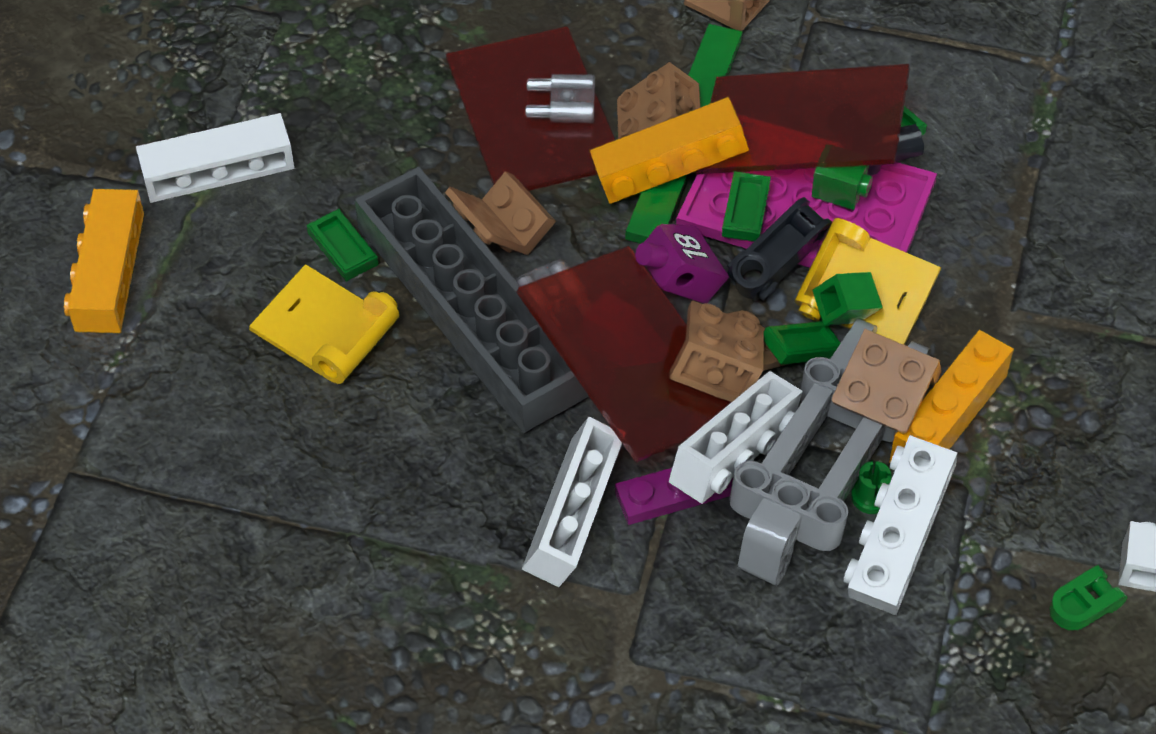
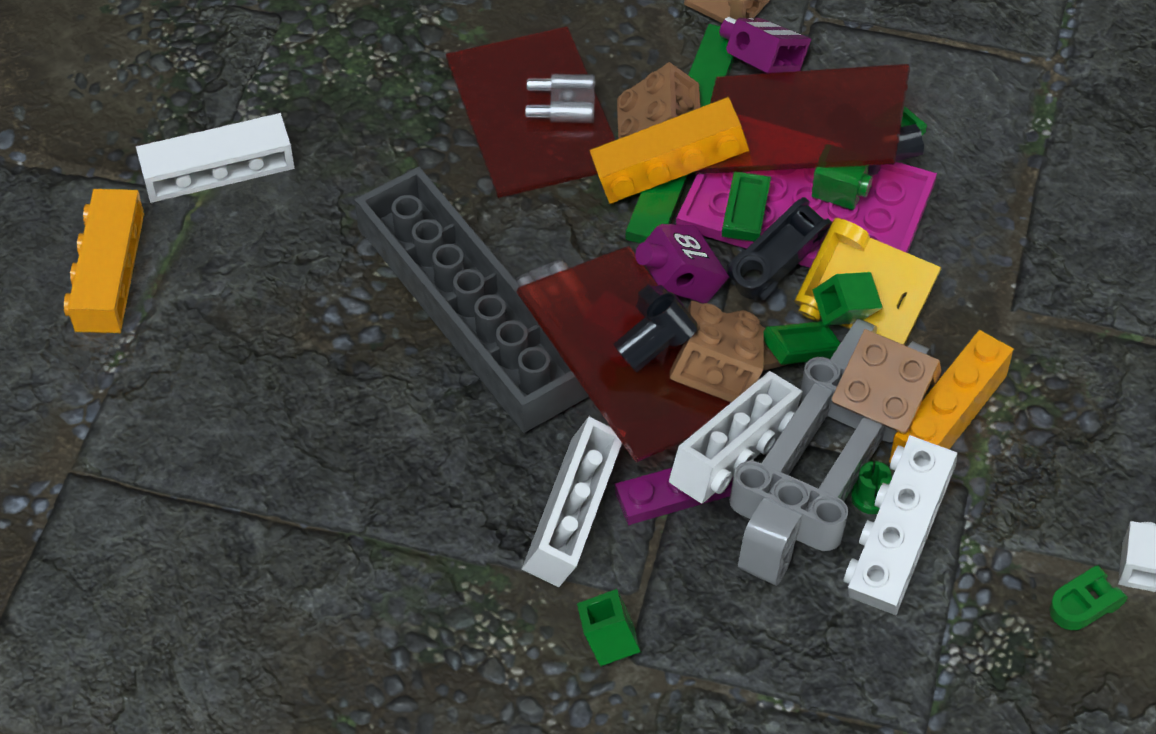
yellow door [249,264,399,384] -> none
green tile [307,209,379,282] -> none
medium nougat bracket [445,171,556,255] -> none
none -> green brick [577,589,641,666]
none -> black piece [613,284,698,373]
none -> magenta torso [719,17,811,73]

